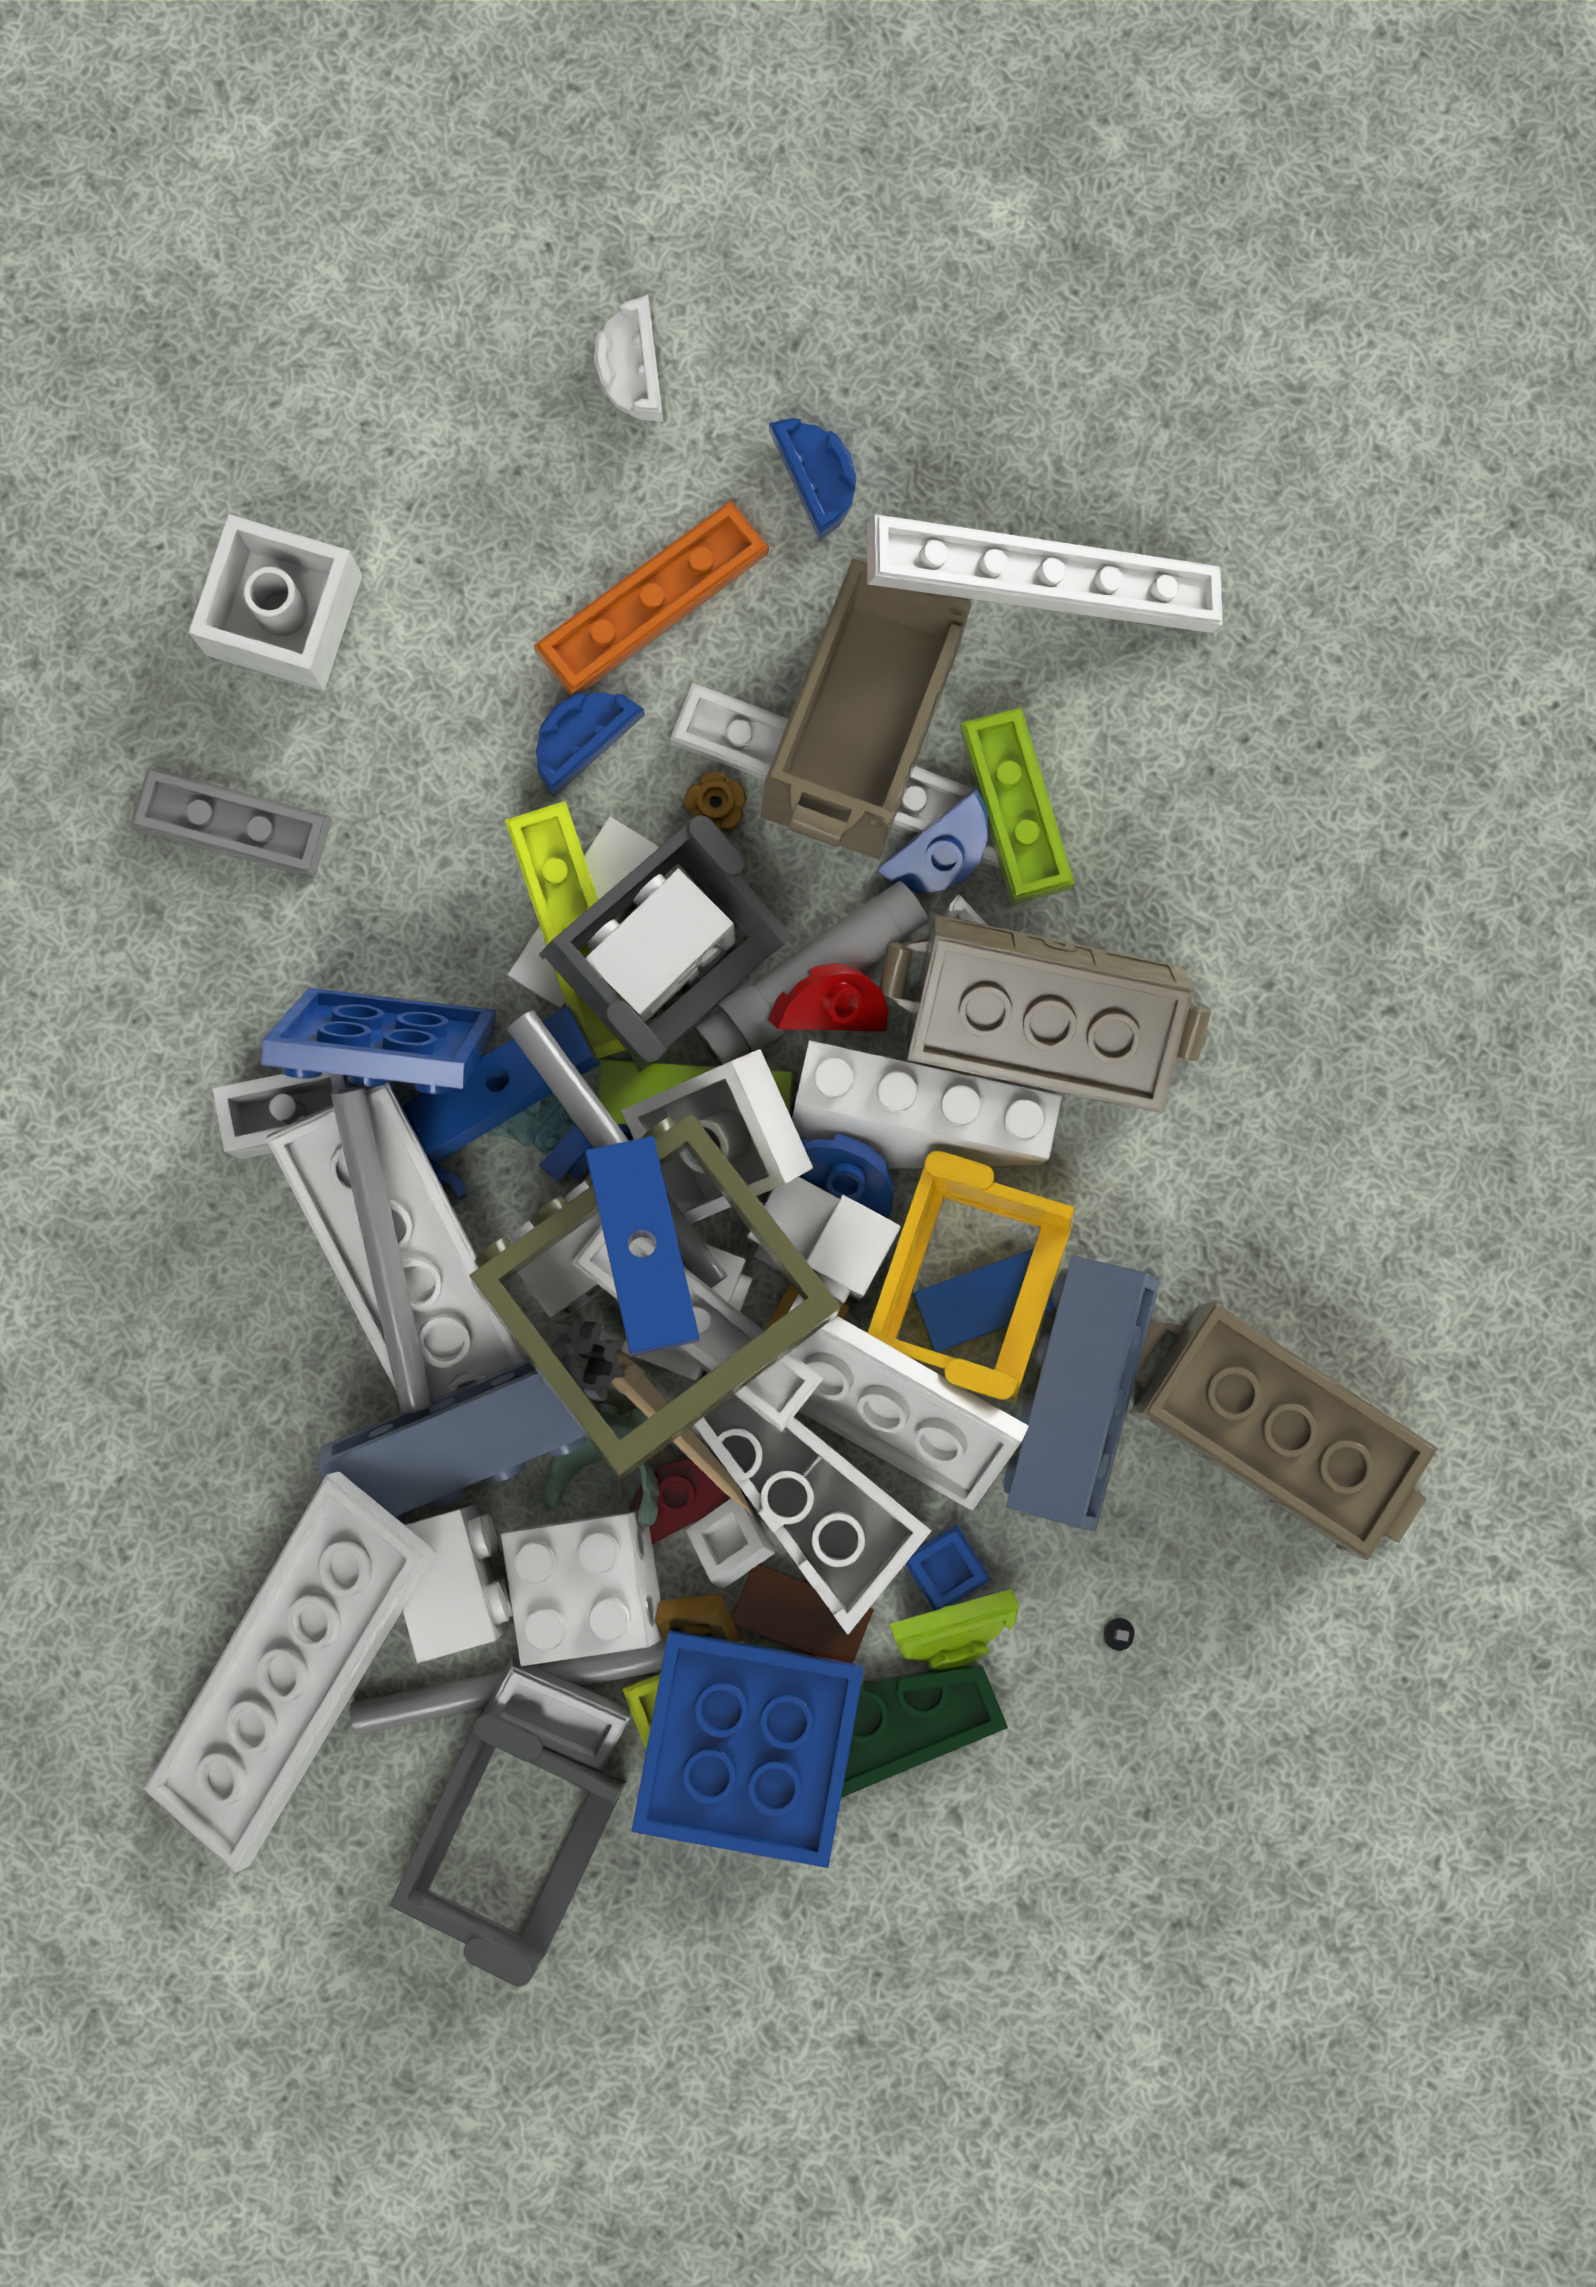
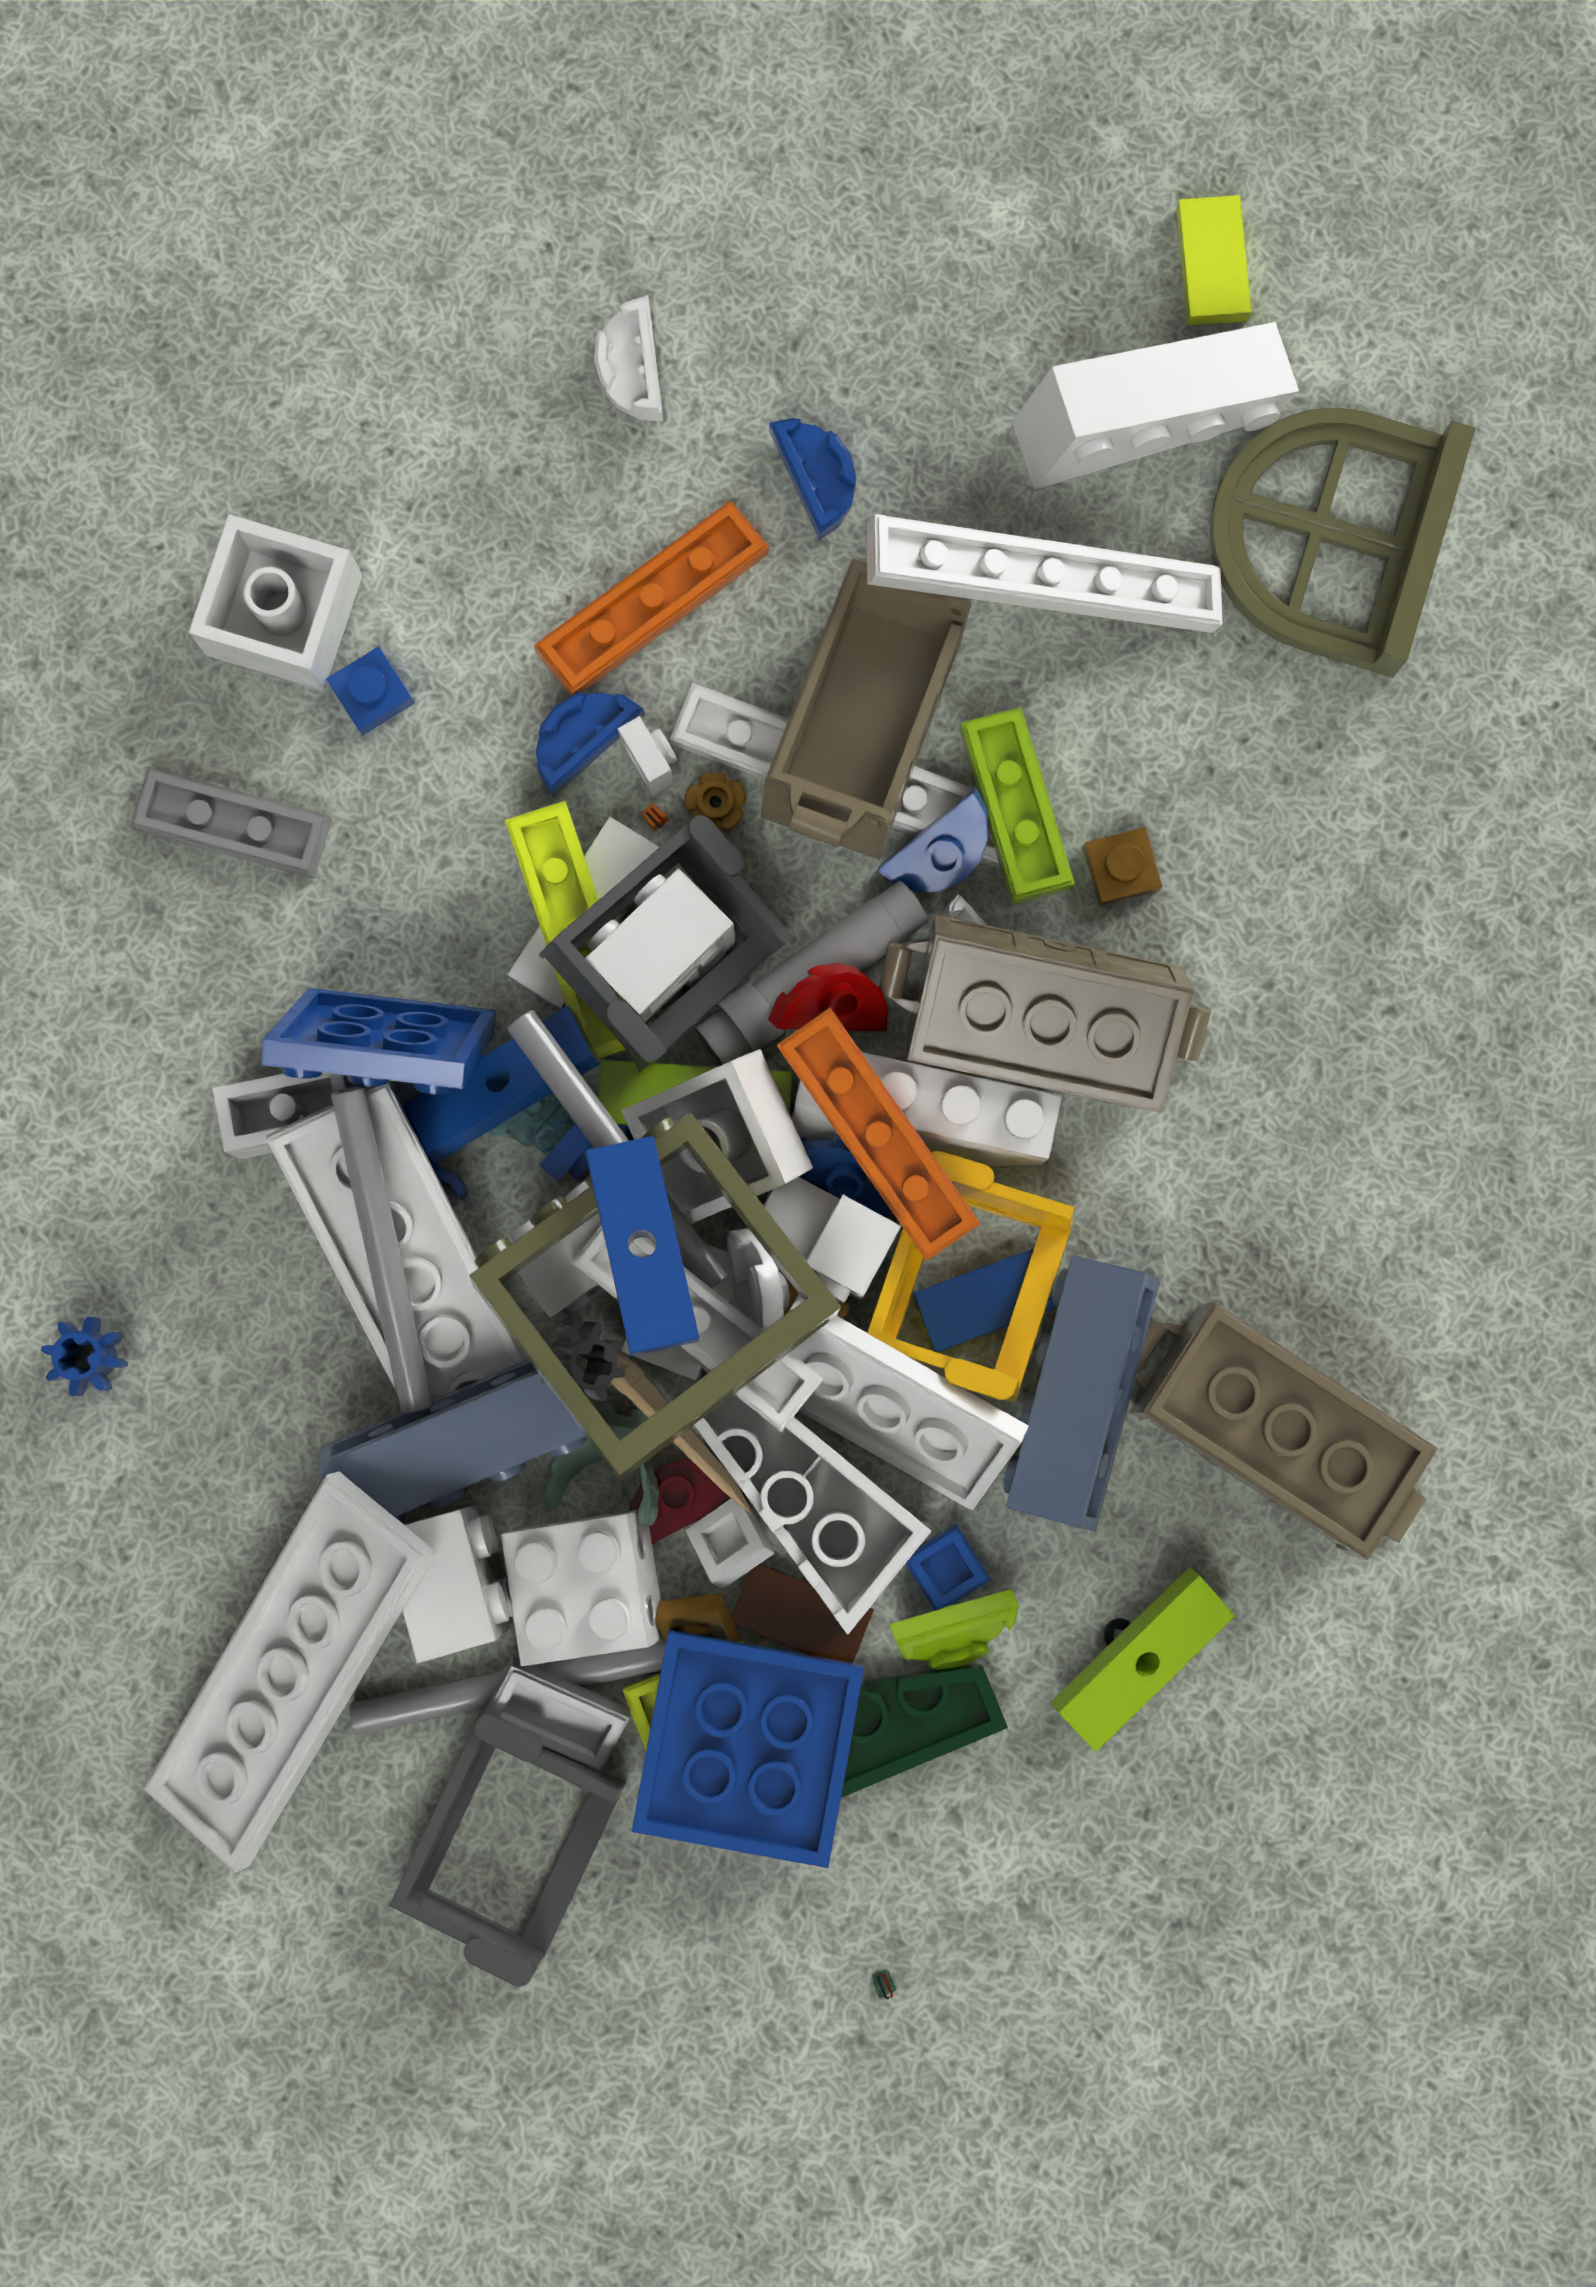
none -> blue gear [41,1316,128,1396]
none -> blue plate [326,646,415,736]
none -> white plate [618,716,677,797]
none -> orange piece [641,803,669,832]
none -> white plate [726,1228,790,1331]
none -> orange tile [776,1008,980,1261]
none -> clear green piece [871,1969,897,1999]
none -> white wedge [1012,322,1299,490]
none -> lime tile [1050,1567,1236,1752]
none -> pearl gold plate [1083,827,1163,907]
none -> neon yellow tile [1176,195,1252,326]
none -> olive window [1209,408,1476,678]

